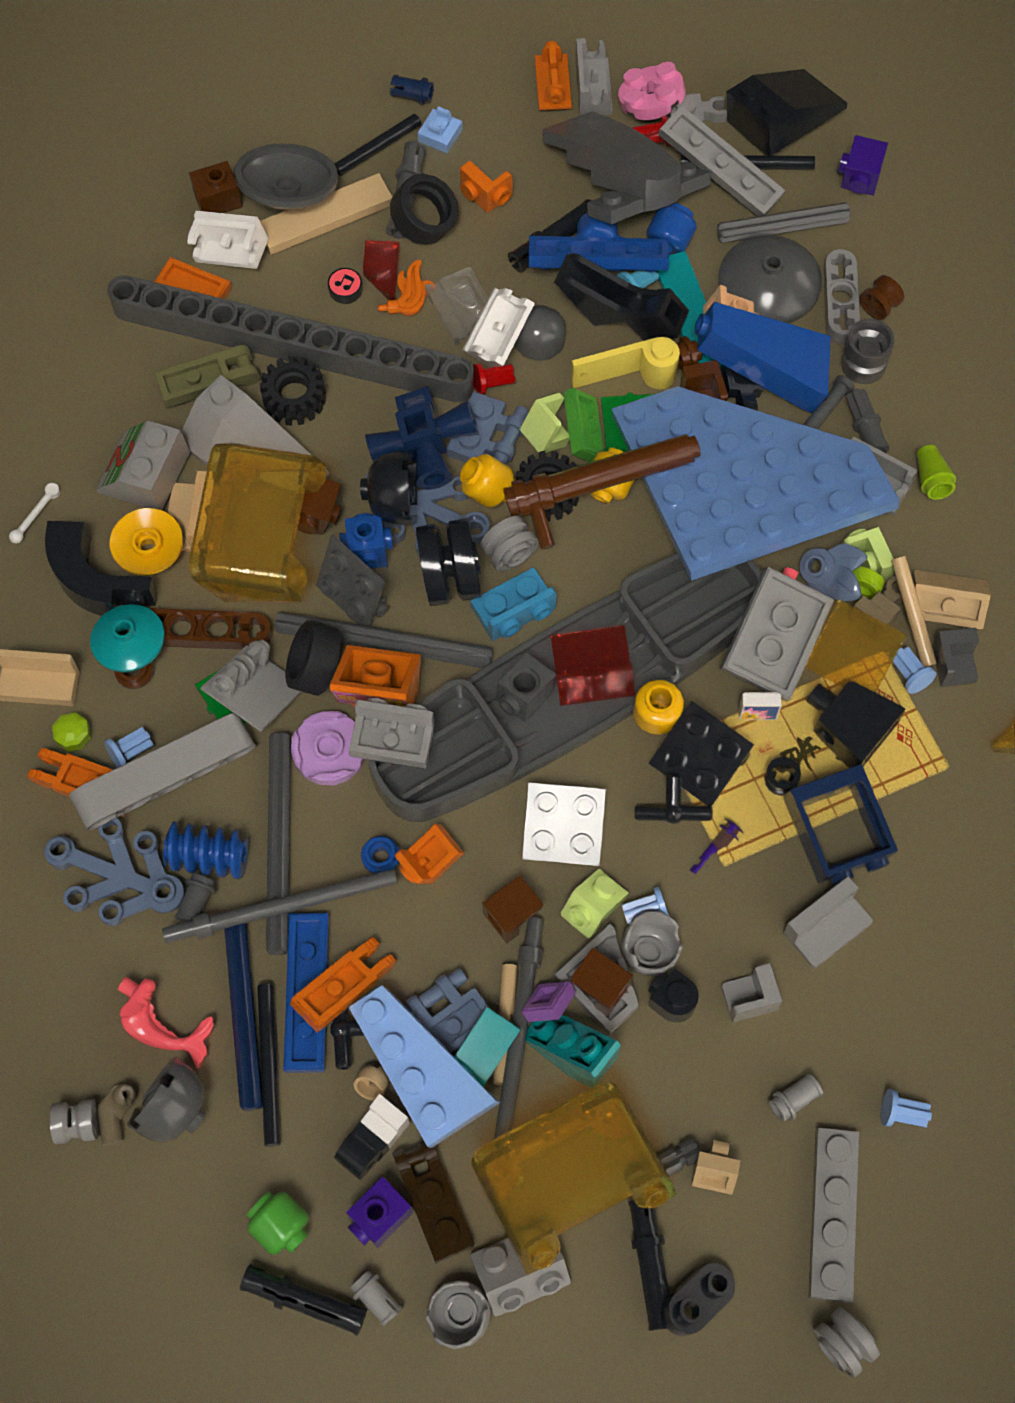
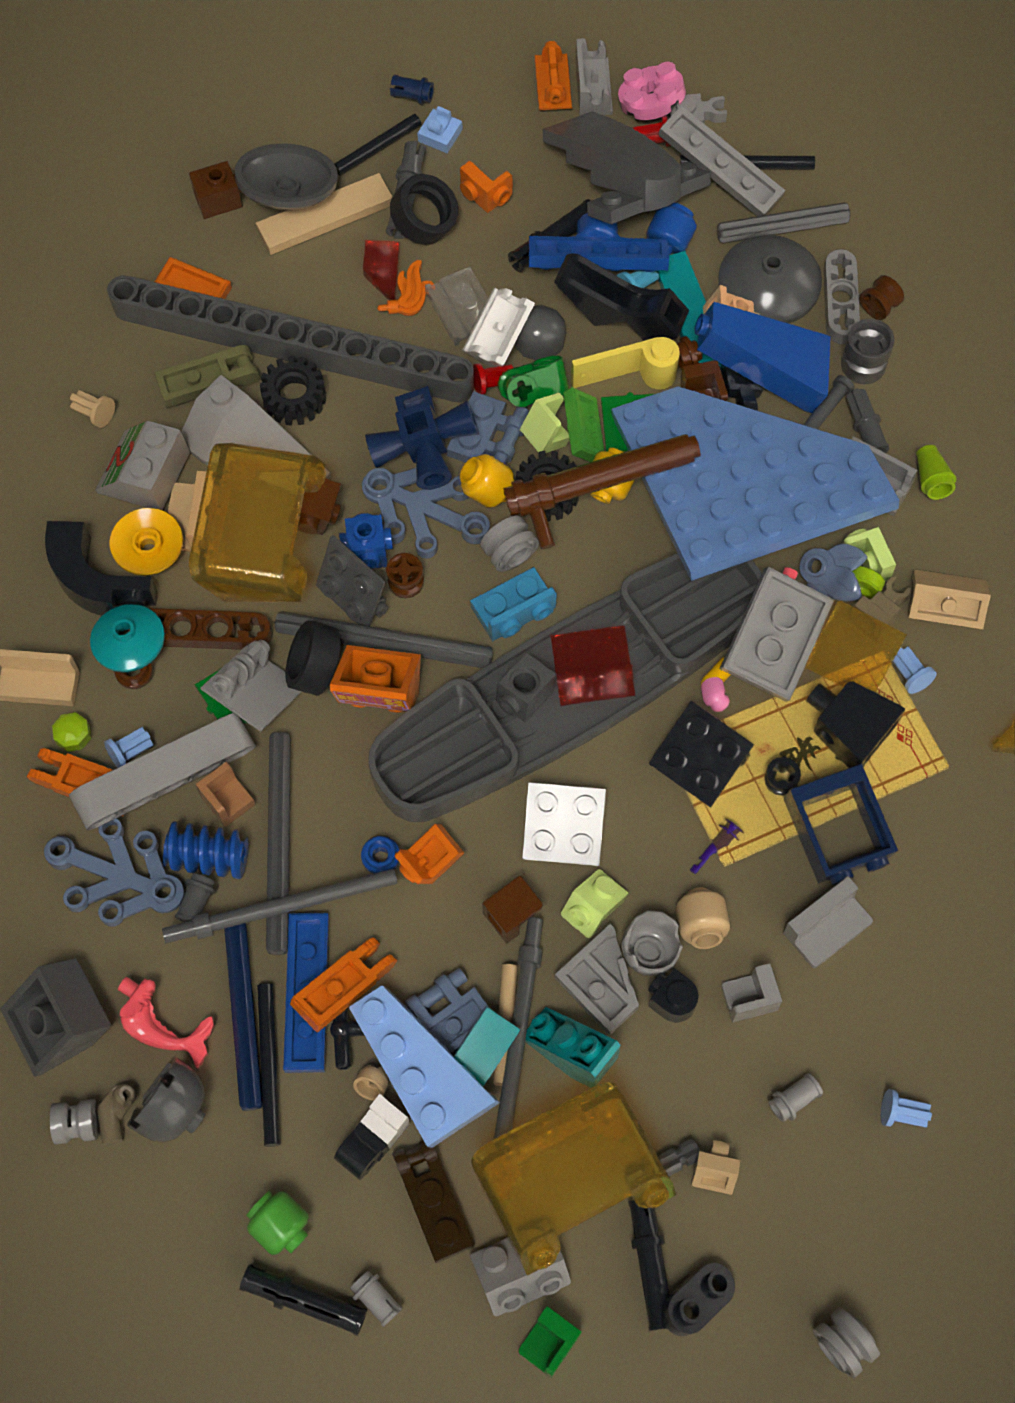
white hinge [9,483,60,544] -> none
white hinge [187,211,269,269] -> none
lavender tile [291,711,366,786] -> none
tile [328,268,363,304] -> none
dark purple brick [346,1177,414,1248] -> none
light grey bracket [349,698,435,768] -> none
black cylinder [360,451,418,525] -> none
black wheel [416,518,481,606] -> none
light grey hair [426,1280,491,1349] -> none
medium lavender tile [522,981,576,1022] -> none
reddish brown panel [571,947,633,1017] -> none
light blue piece [621,886,669,925] -> none
yellow head [633,680,684,735] -> none
black piece [635,774,713,824] -> none
black slope [726,69,847,156] -> none
white tile [738,692,782,720] -> none
light grey plate [809,1128,859,1303] -> none
dark purple brick [838,135,888,196] -> none
tan bar [891,556,937,667] -> none
dark grey panel [932,627,979,687] -> none
none -> dark grey slope [0,958,112,1077]
none -> tan piece [70,390,115,428]
none -> medium nougat panel [195,762,256,827]
none -> reddish brown wheel [386,553,424,599]
none -> green piece [498,355,569,407]
none -> green panel [519,1306,582,1378]
none -> tan head [675,887,730,949]
none -> bright pink arm [700,657,731,712]

